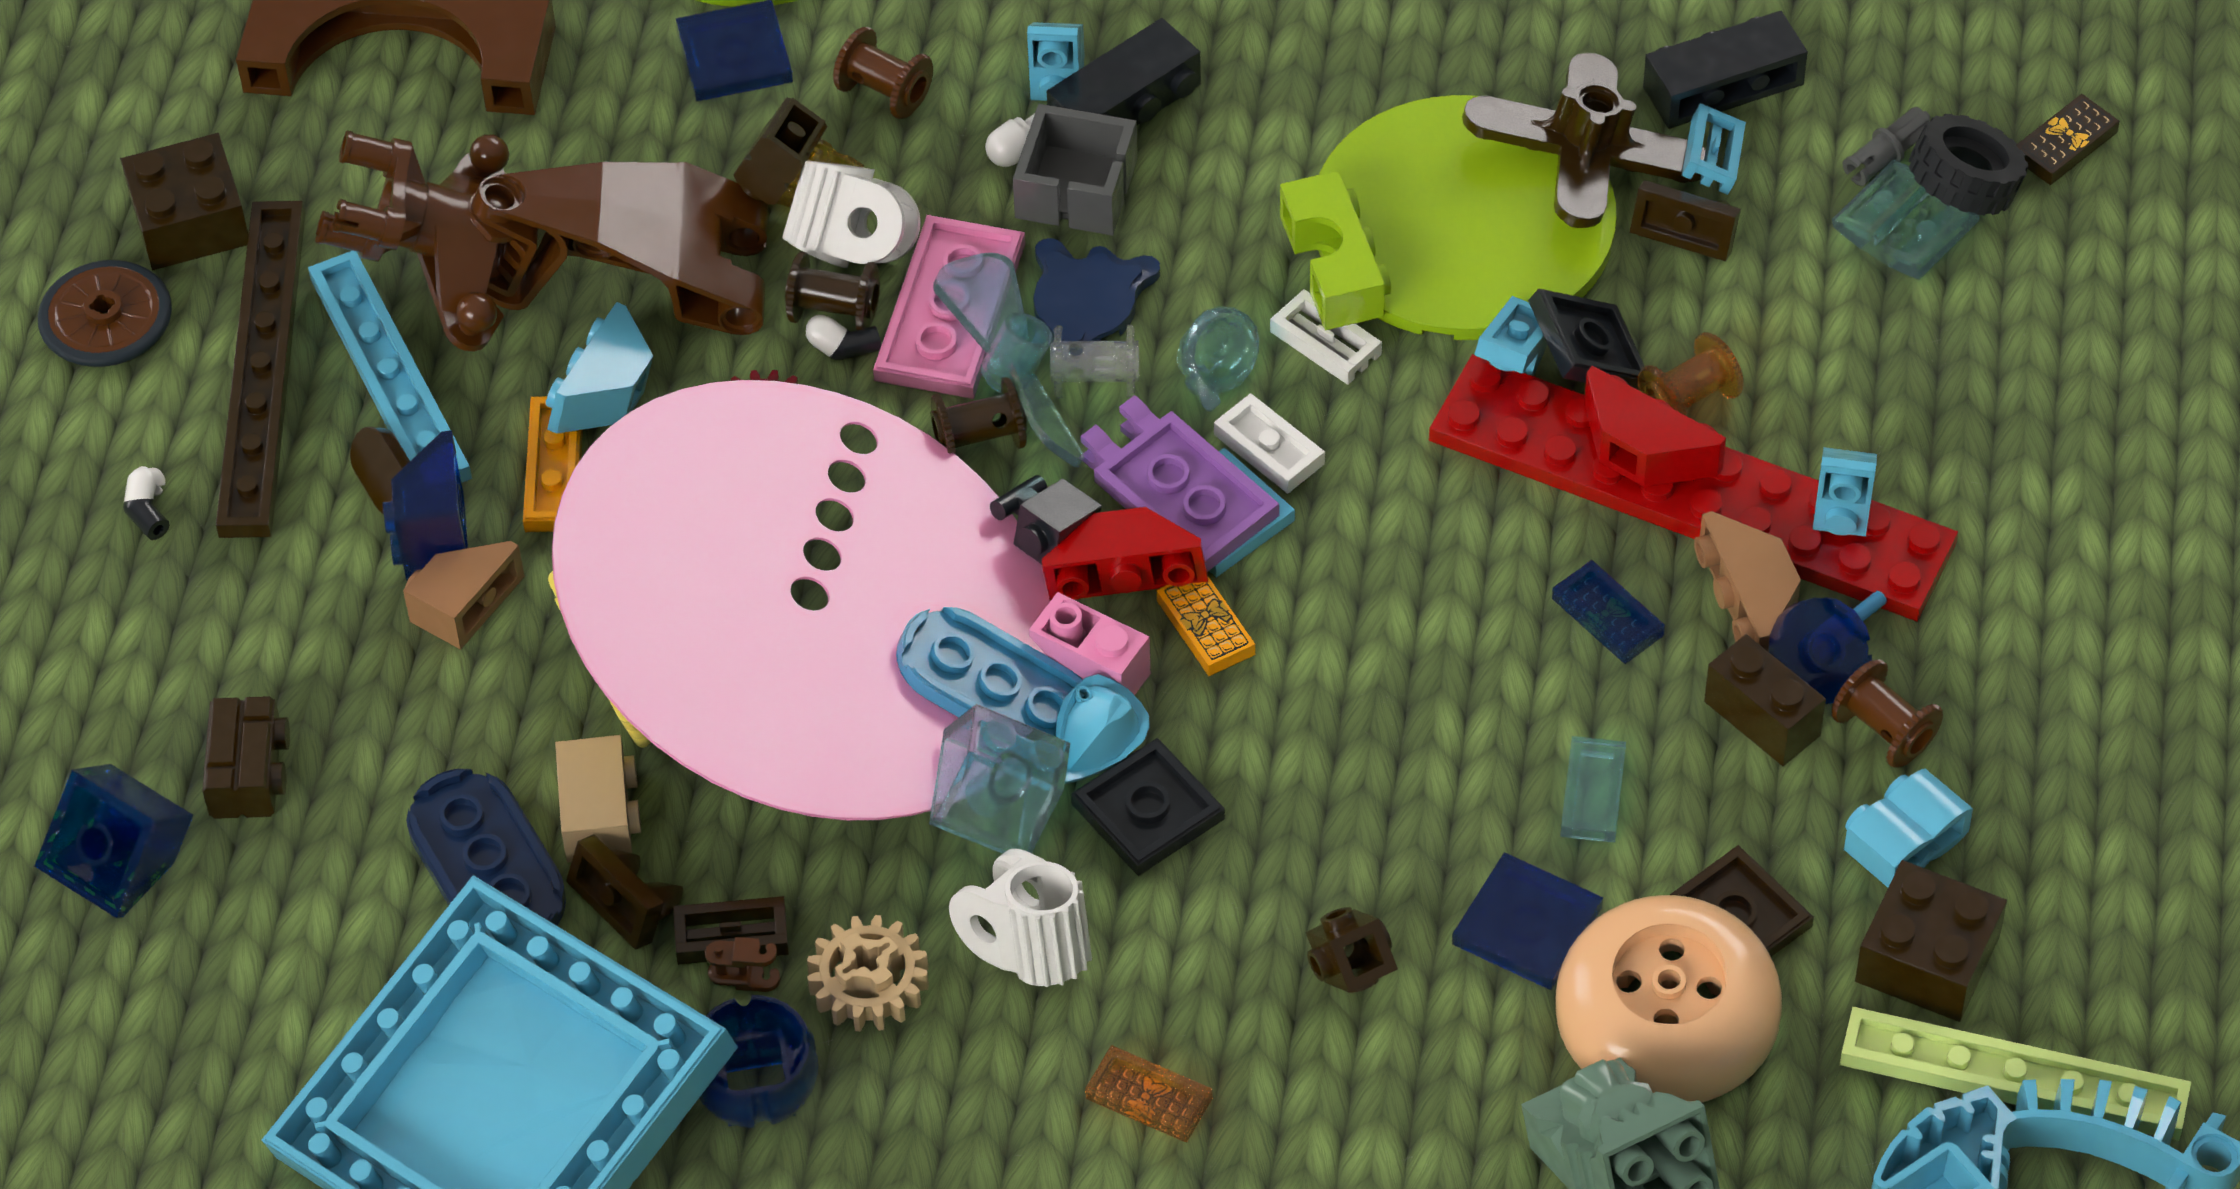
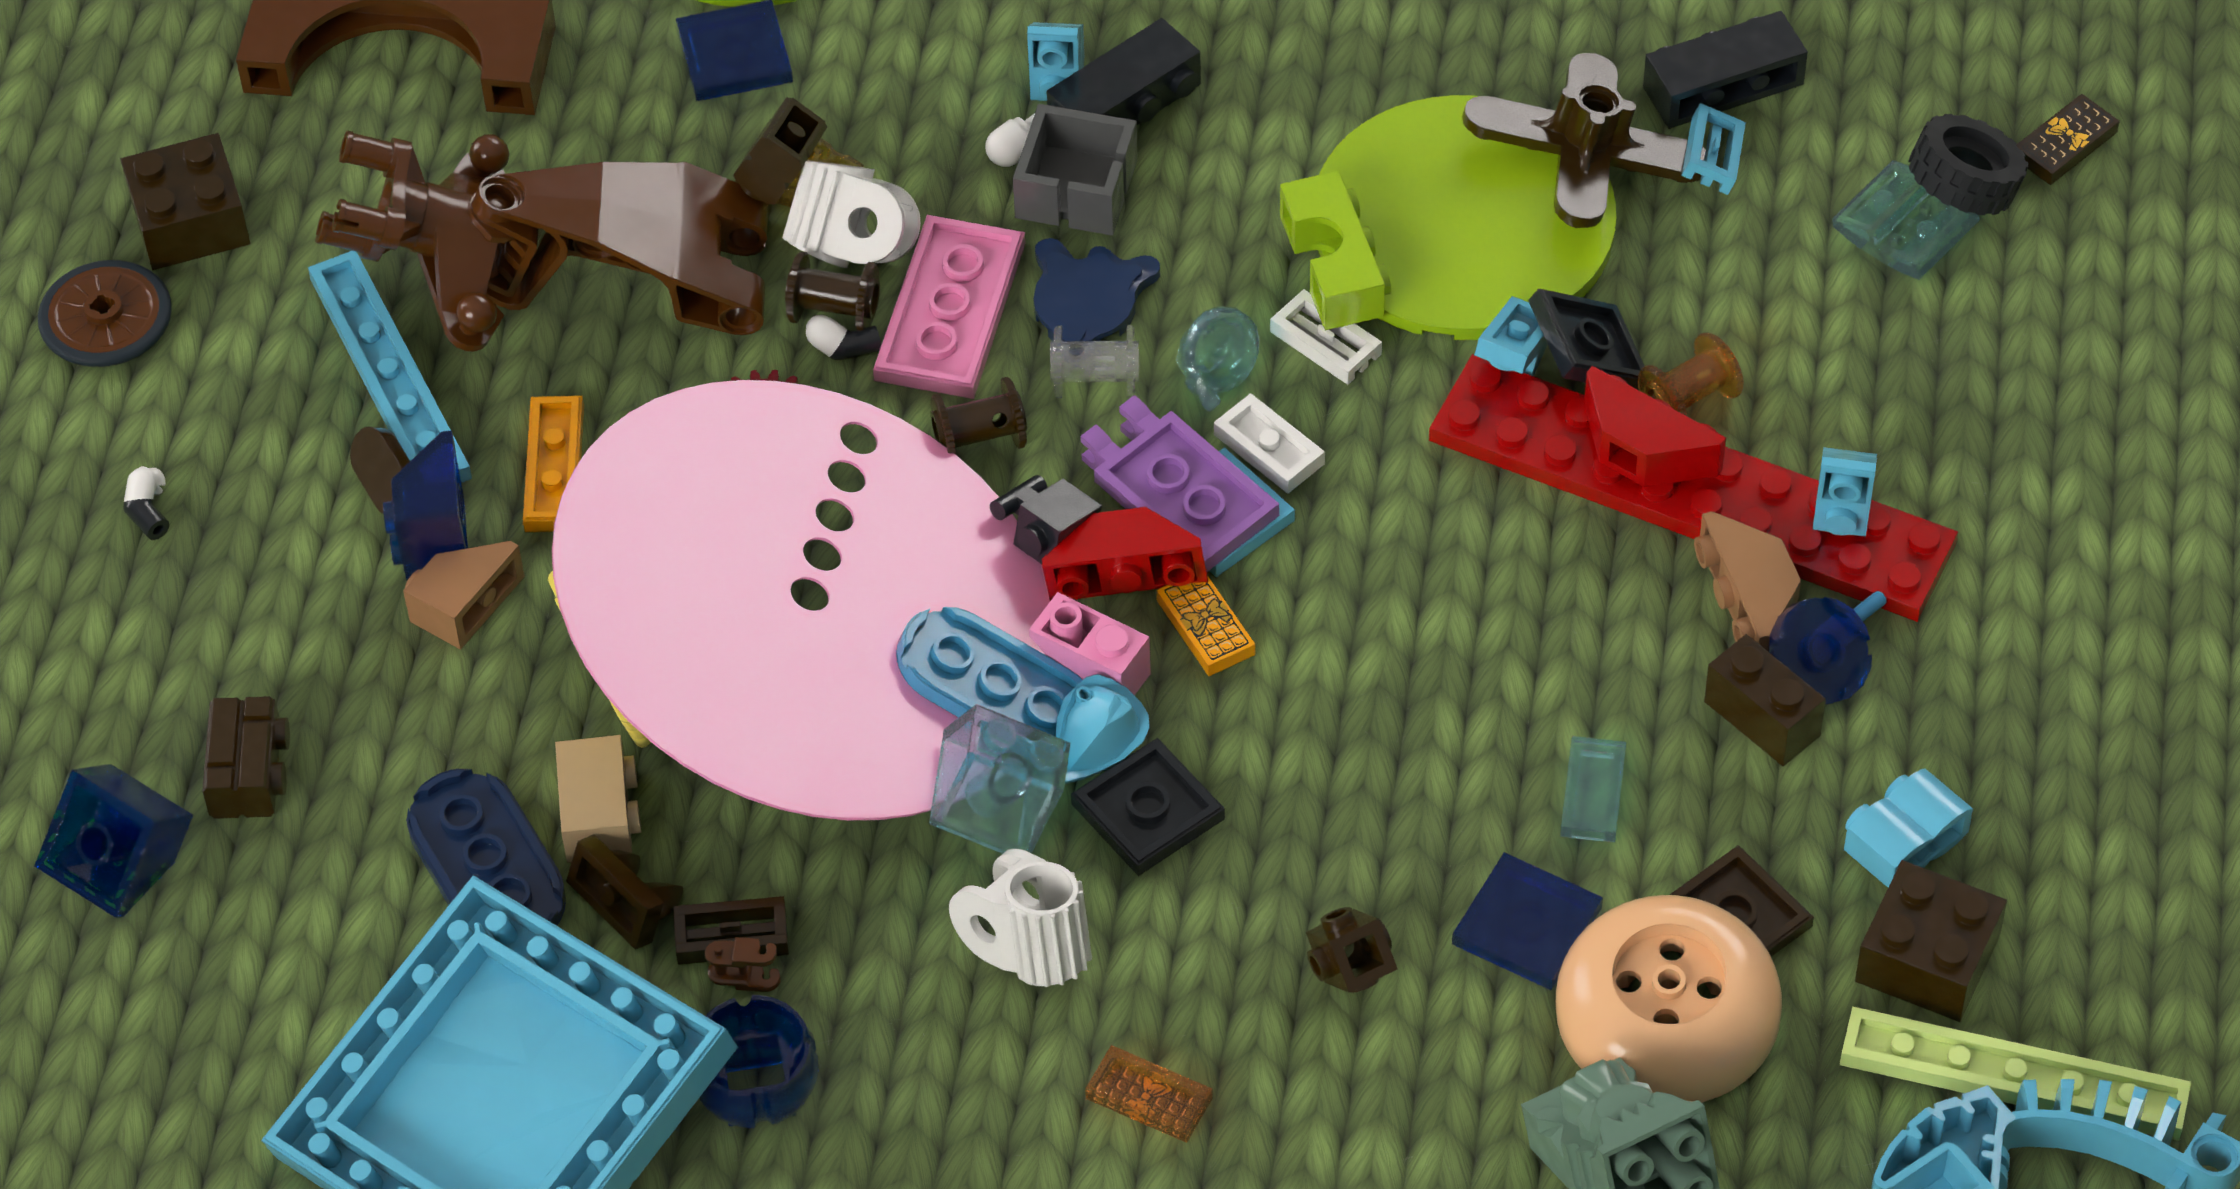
dark brown plate [216,201,305,538] -> none
medium azure slope [546,302,653,434] -> none
tan gear [807,915,929,1032] -> none
reddish brown hose [833,27,933,119] -> none
clear light blue piece [933,253,1084,467] -> none
clear blue tile [1552,560,1665,664] -> none
dark brown tile [1629,180,1741,262] -> none
reddish brown hose [1832,659,1943,768] -> none
dark grey axle [1842,107,1931,186] -> none

